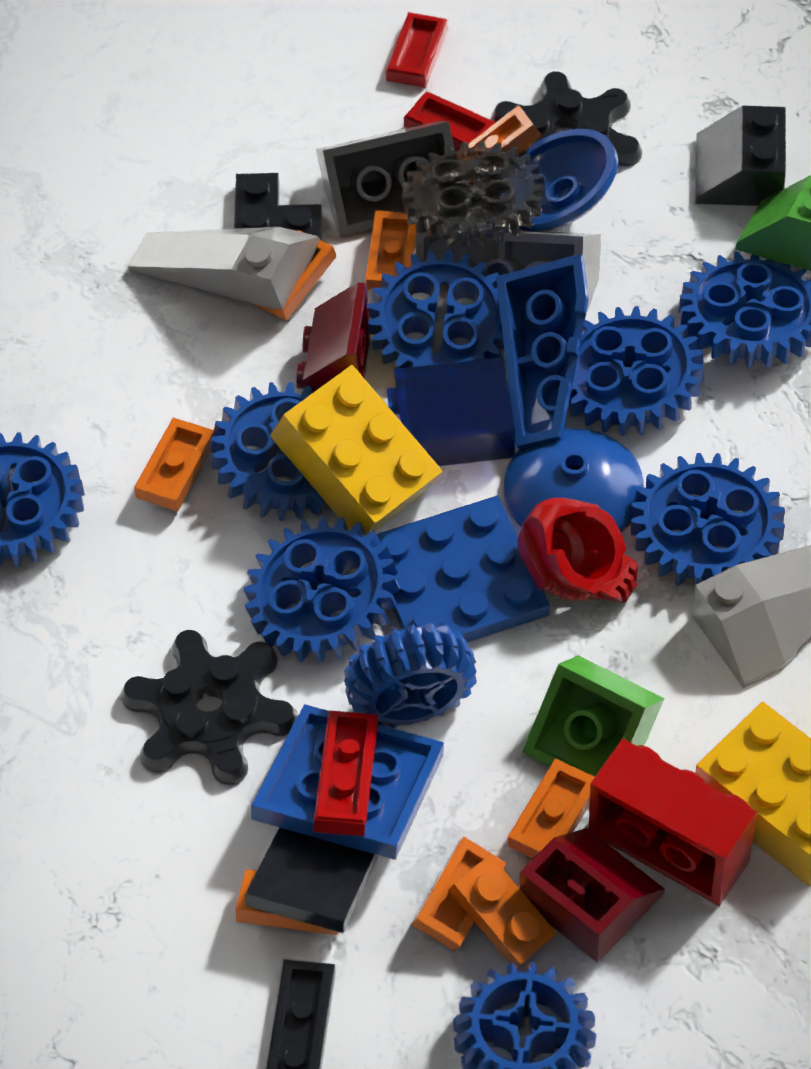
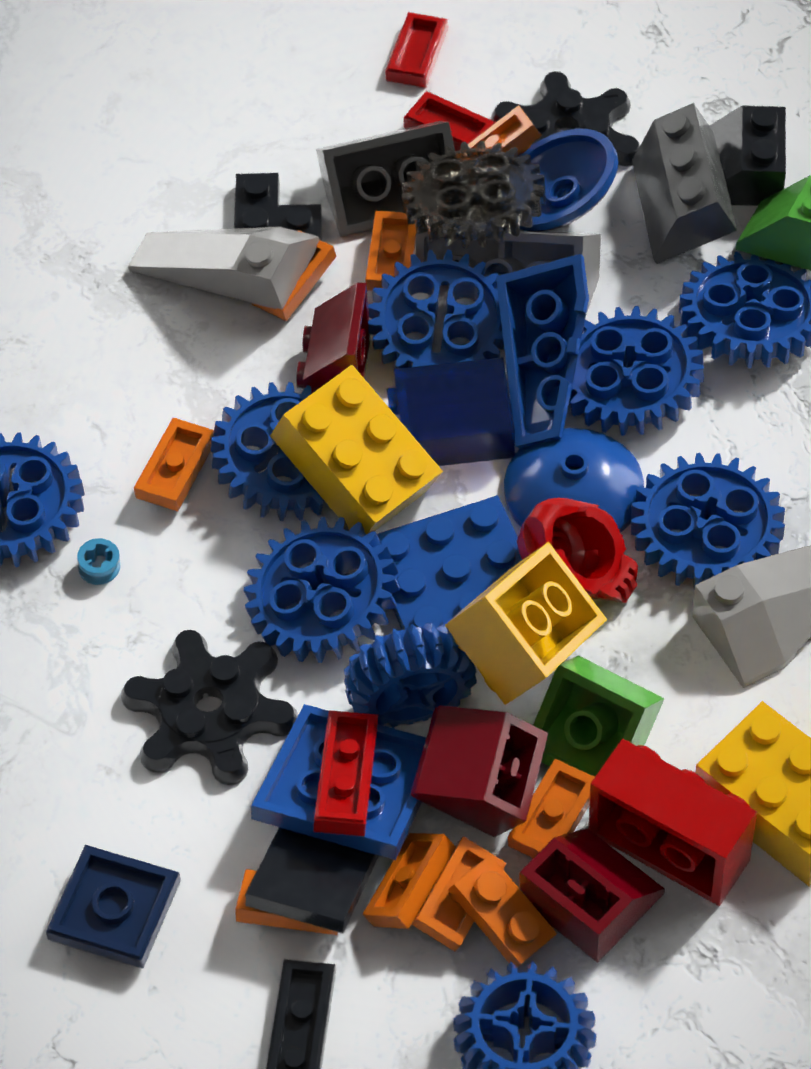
none -> dark blue plate [46,845,181,968]
none -> dark azure bush [77,538,120,585]
none -> orange plate [362,833,456,929]
none -> dark red slope [410,705,548,837]
none -> yellow brick [445,542,607,705]
none -> dark grey slope [632,103,738,264]

